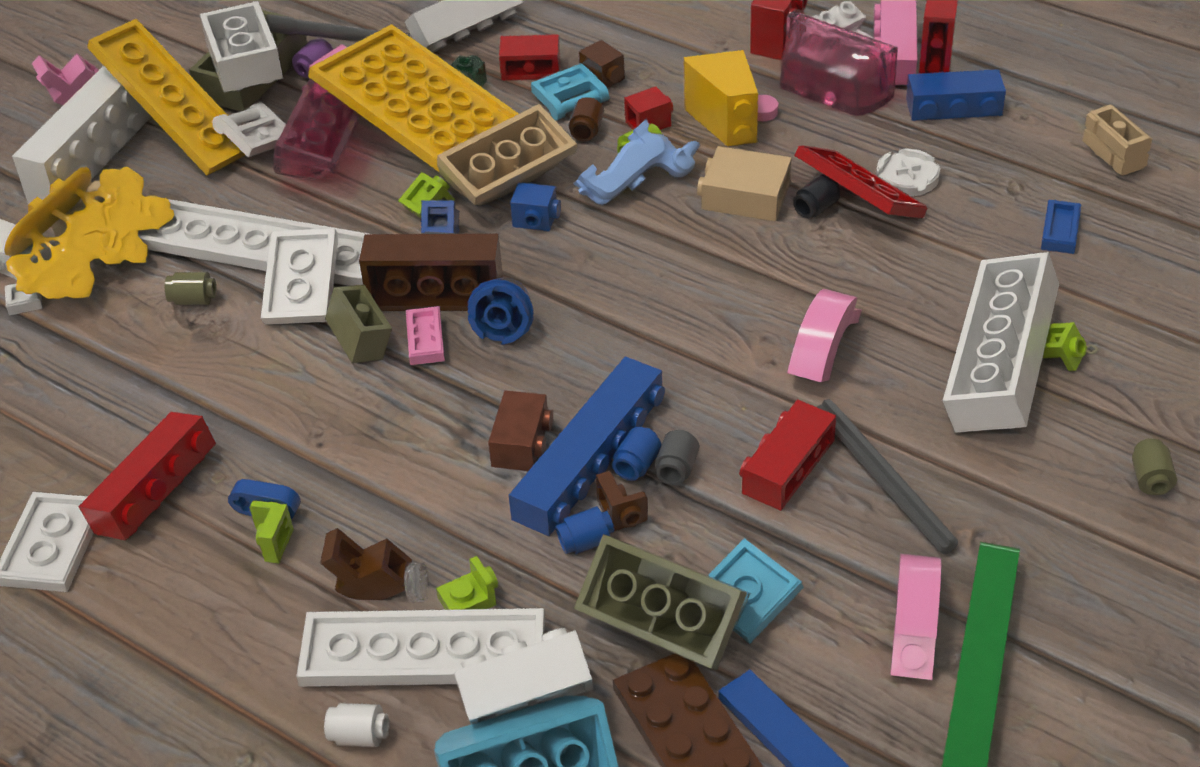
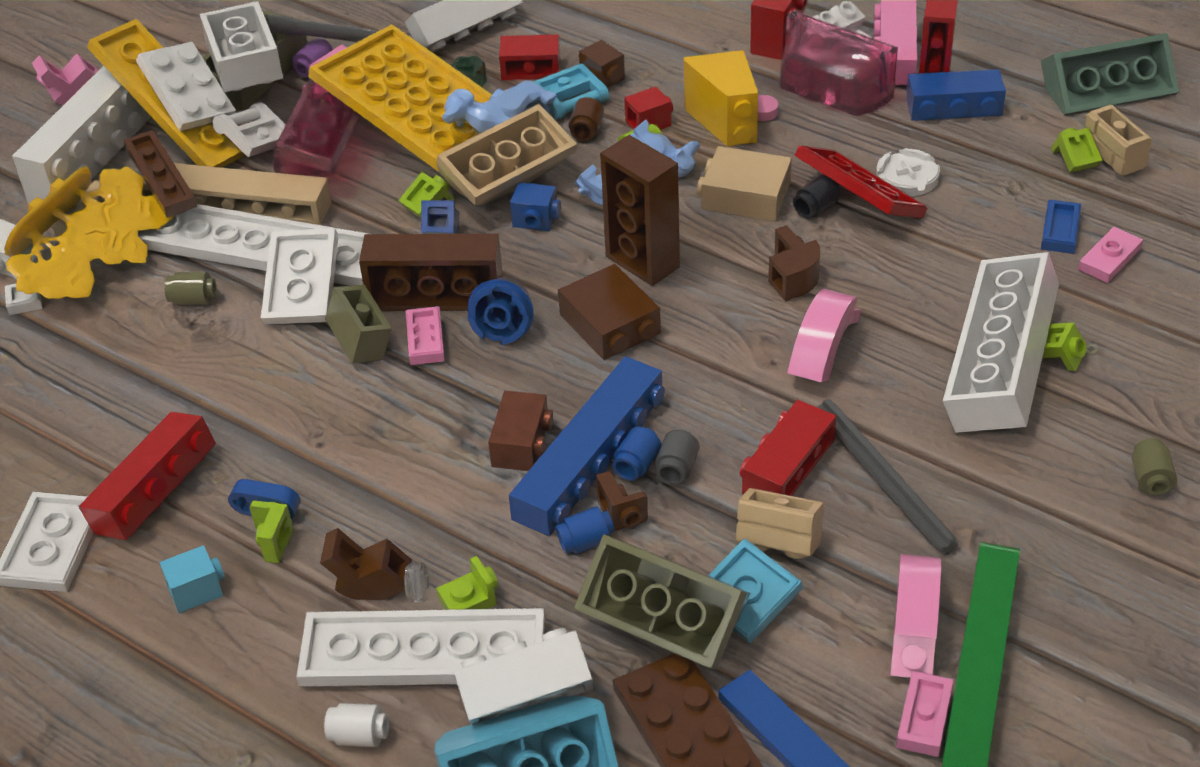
none -> reddish brown plate [123,130,197,217]
none -> white plate [136,42,236,131]
none -> tan brick [142,163,332,225]
none -> medium azure brick [159,545,225,613]
none -> light blue animal [442,80,557,134]
none -> reddish brown brick [558,264,661,360]
none -> reddish brown brick [600,135,680,286]
none -> tan brick [736,488,824,559]
none -> reddish brown brick [768,225,820,302]
none -> bright pink plate [896,671,954,757]
none -> sand green slope [1041,33,1179,115]
none -> lime bracket [1051,127,1102,173]
none -> bright pink plate [1078,227,1143,283]

